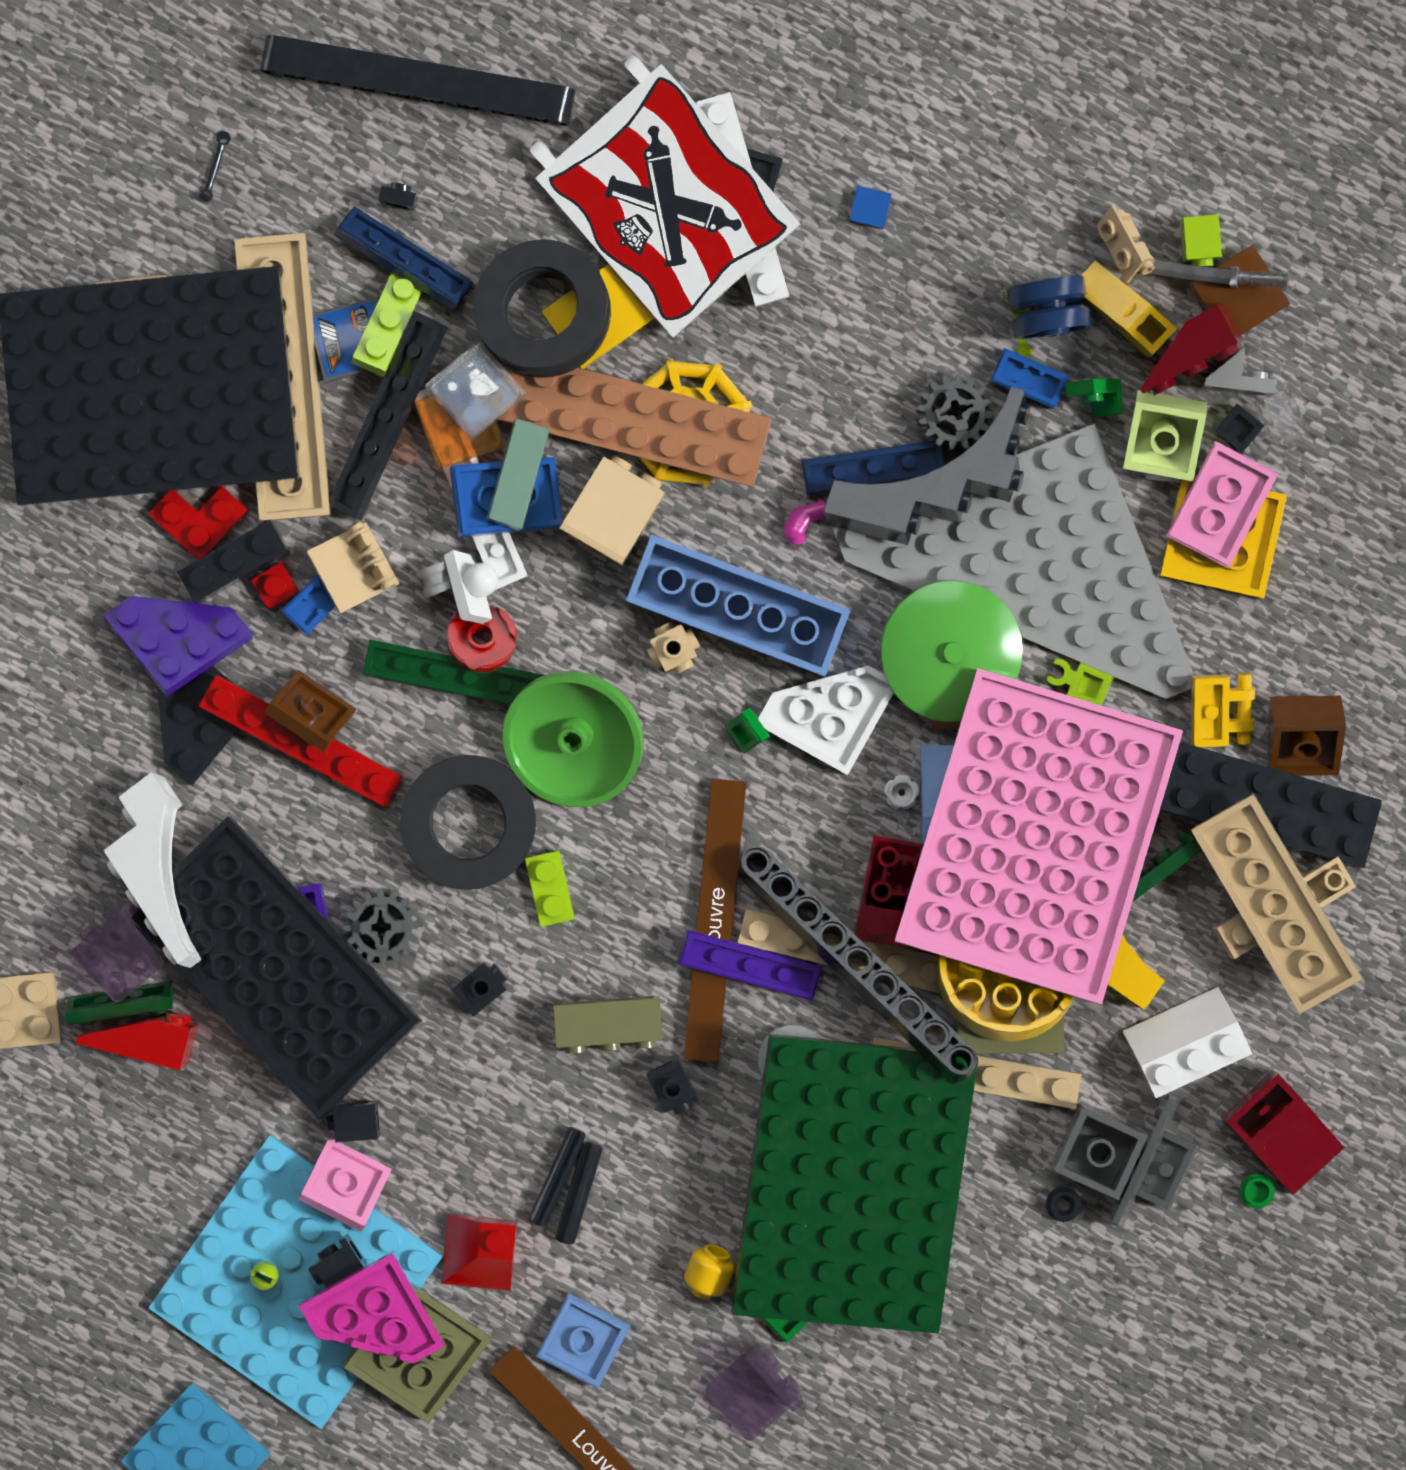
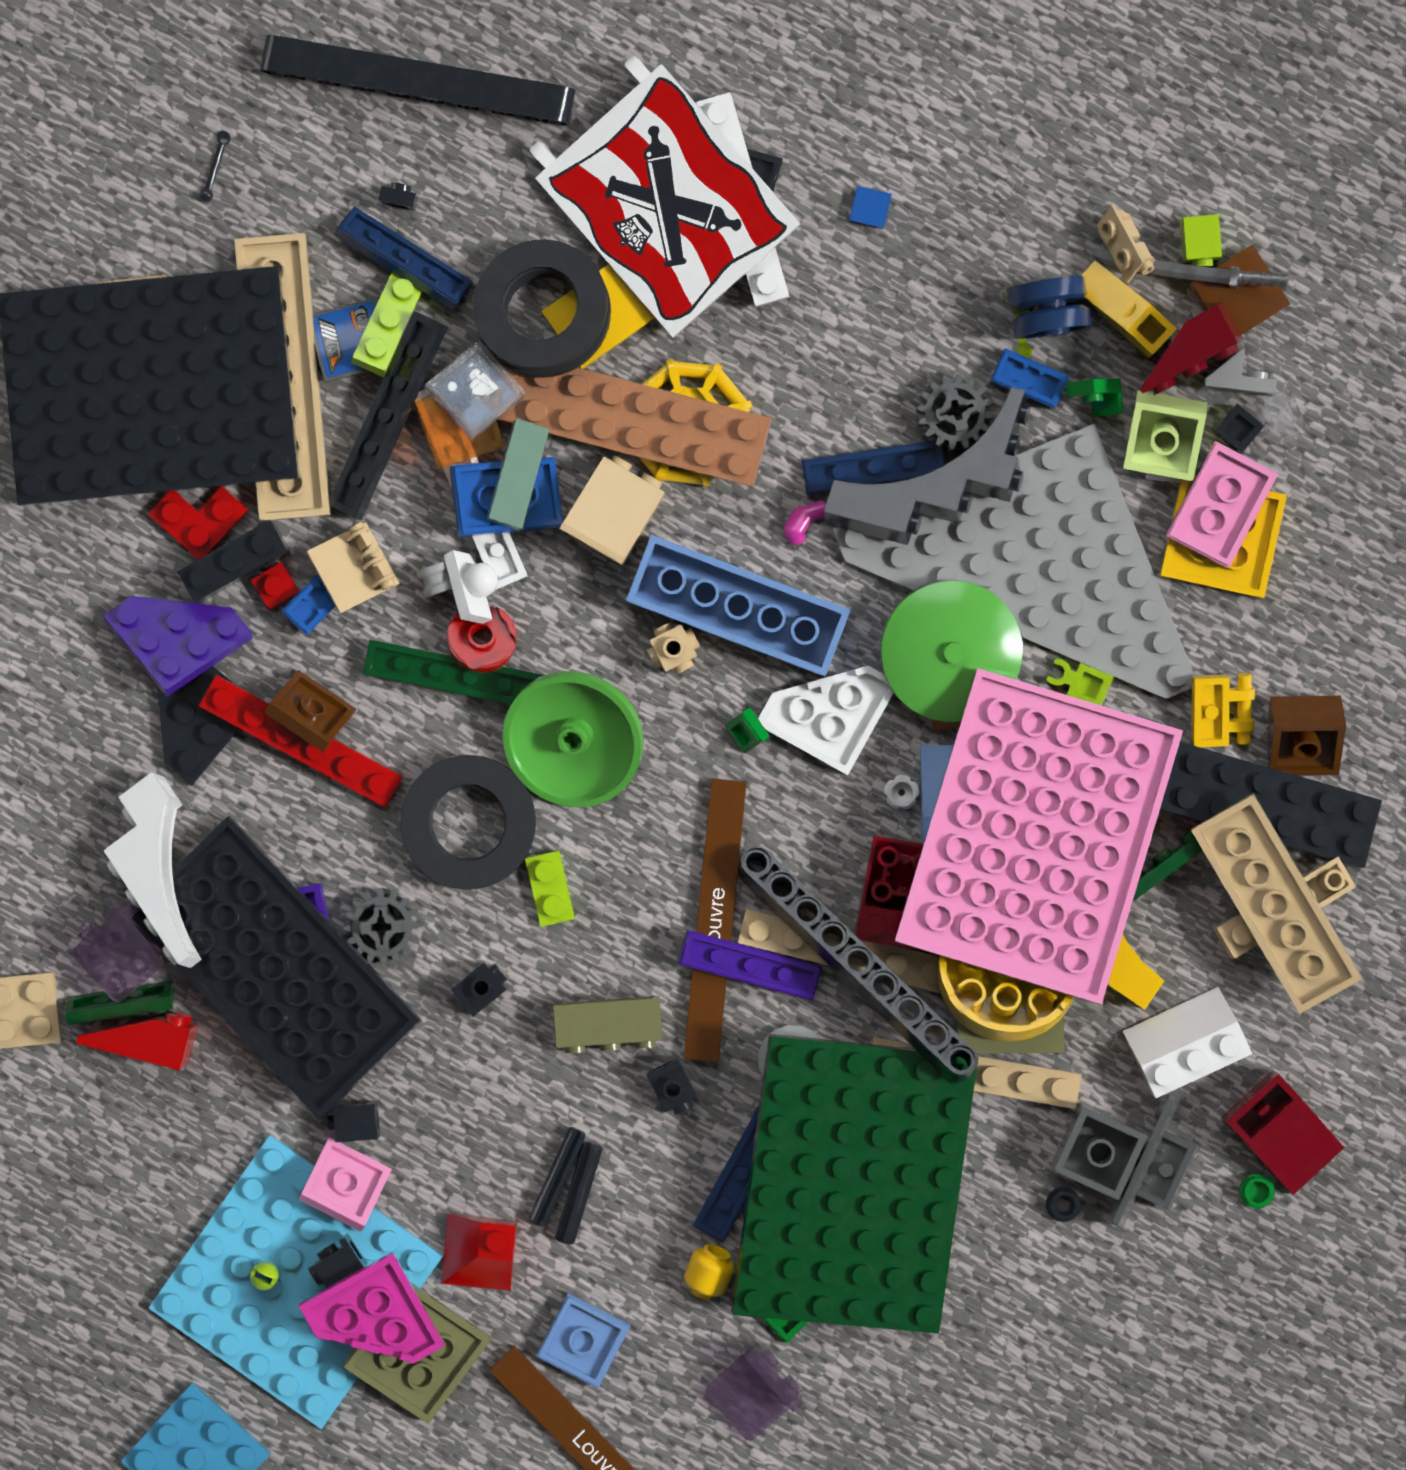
none -> dark blue tile [692,1105,759,1243]

